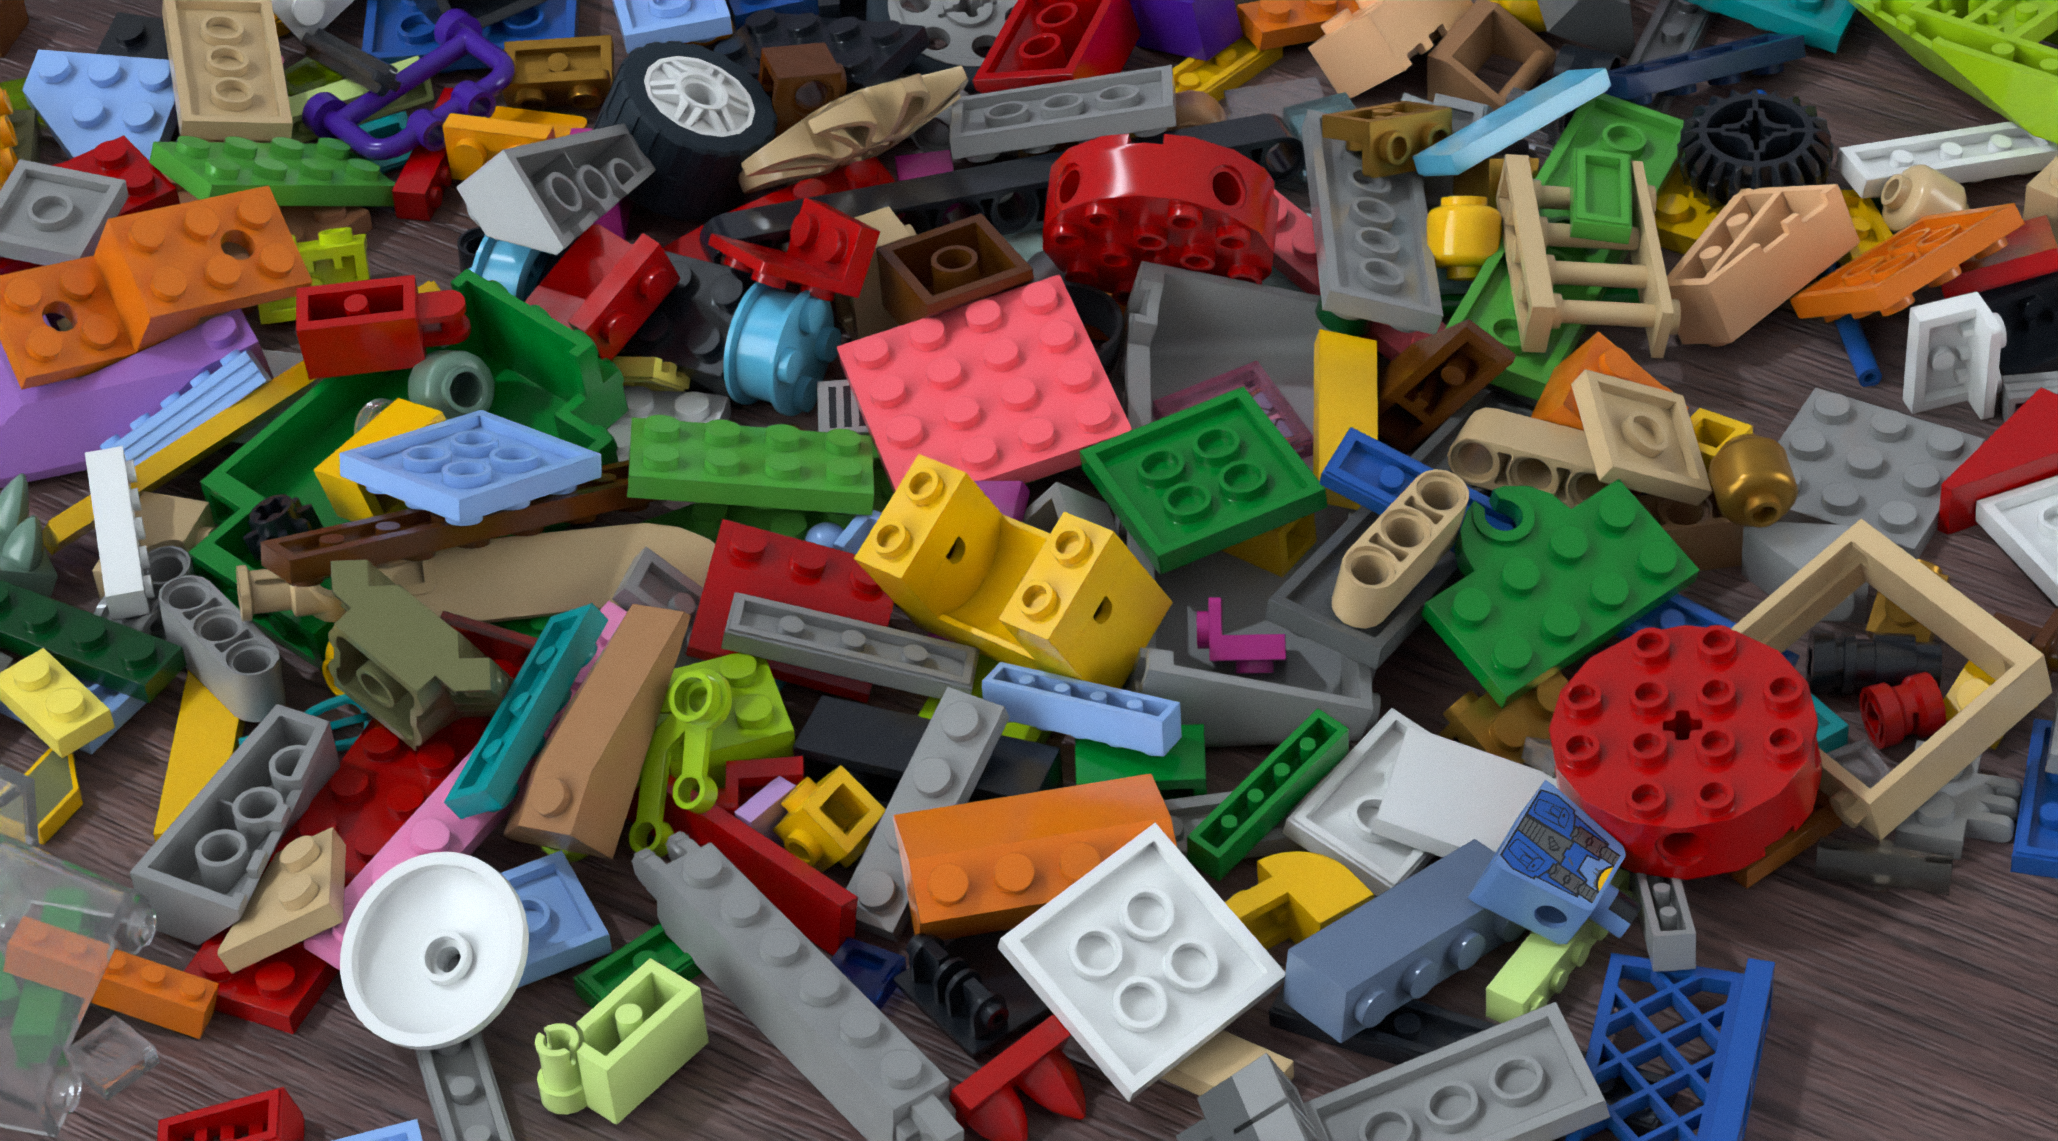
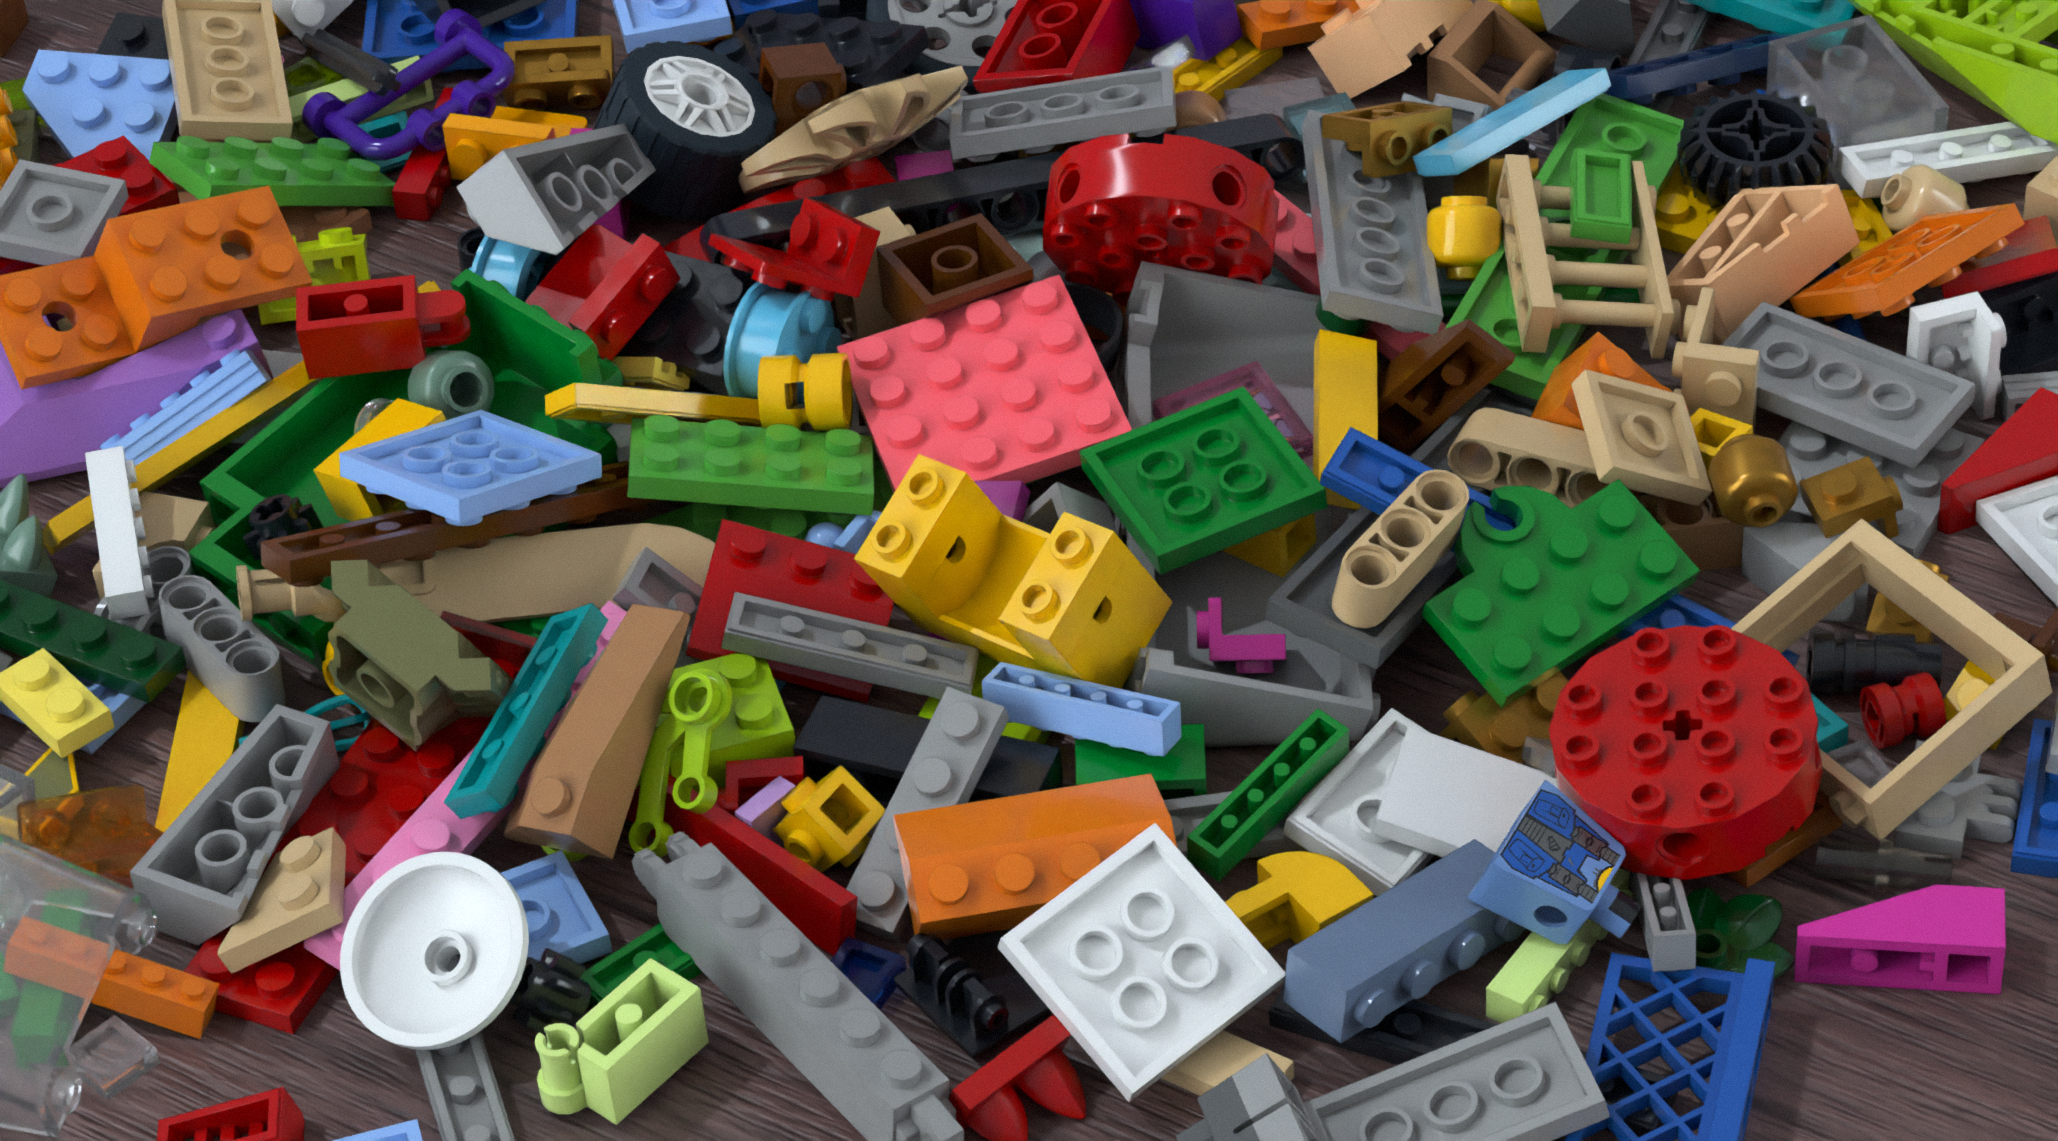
none -> clear orange bracket [16,783,164,888]
none -> black gear [509,948,591,1035]
none -> yellow tile [545,383,762,427]
none -> yellow wheel [758,353,853,432]
none -> clear tile [1123,34,1197,72]
none -> tan bracket [1672,287,1760,434]
none -> dark green plate [1686,888,1795,979]
none -> light grey plate [1721,301,1975,469]
none -> clear brick [1766,14,1949,189]
none -> dark pink slope [1794,884,2006,994]
none -> pearl gold bracket [1799,456,1903,539]

